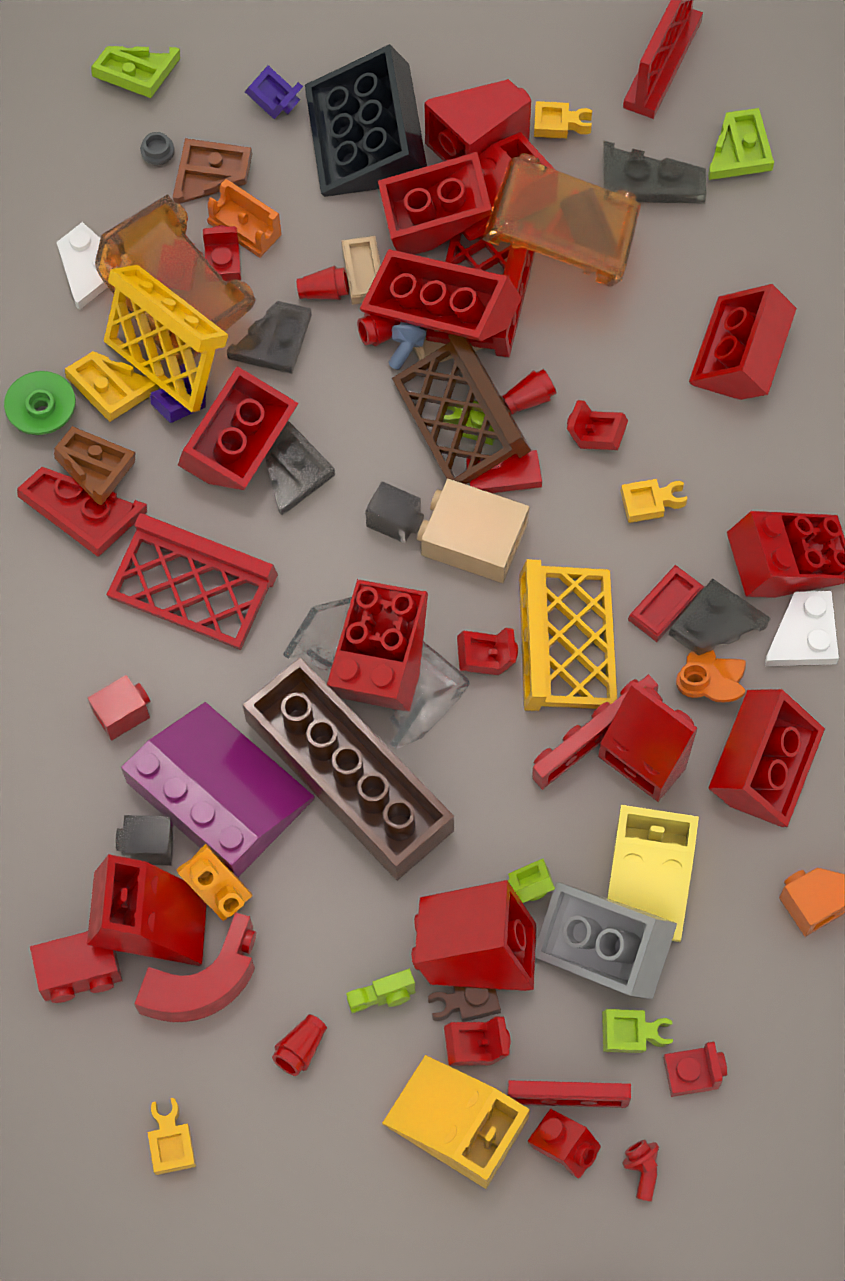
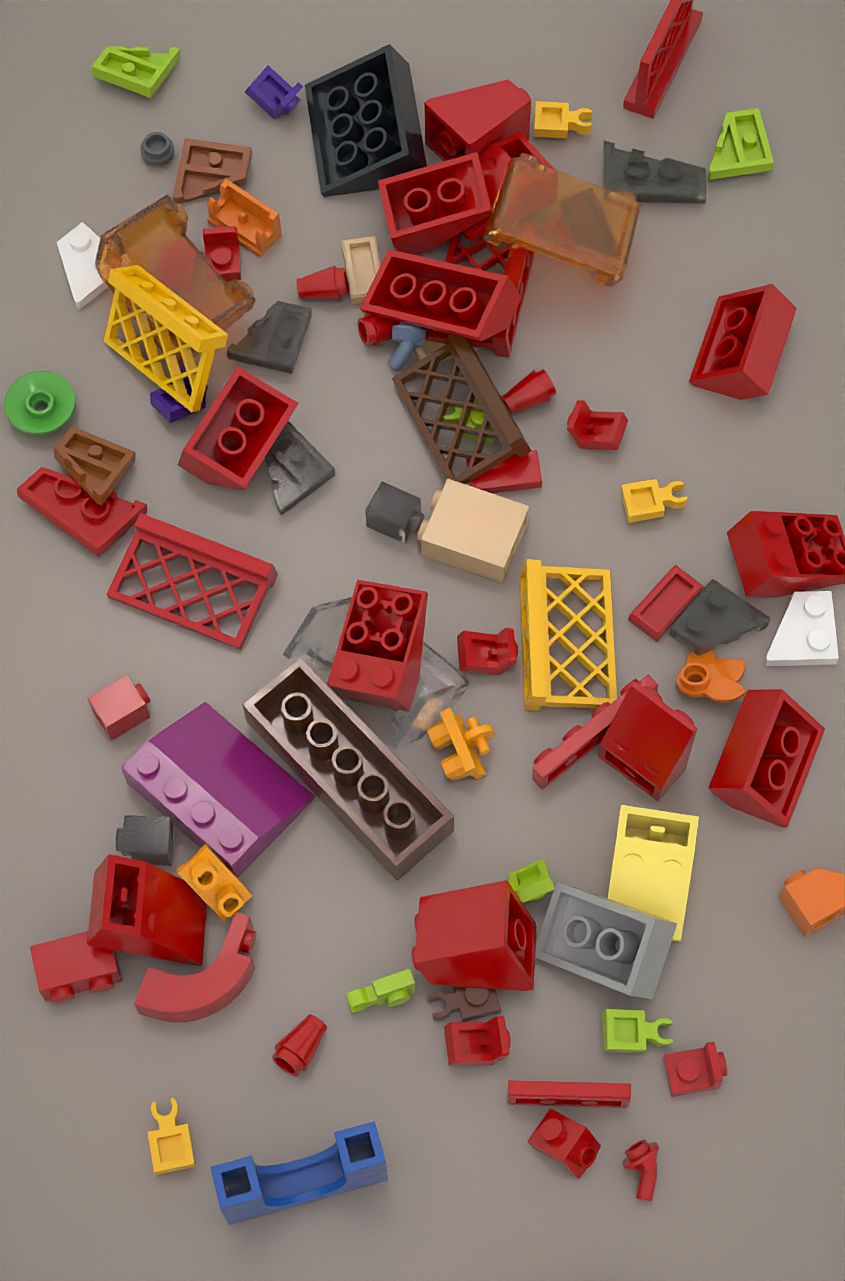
yellow wing [65,351,161,422] -> none
yellow slope [382,1055,530,1189] -> none
none -> blue arch [210,1121,388,1225]
none -> light orange hips [427,707,495,781]

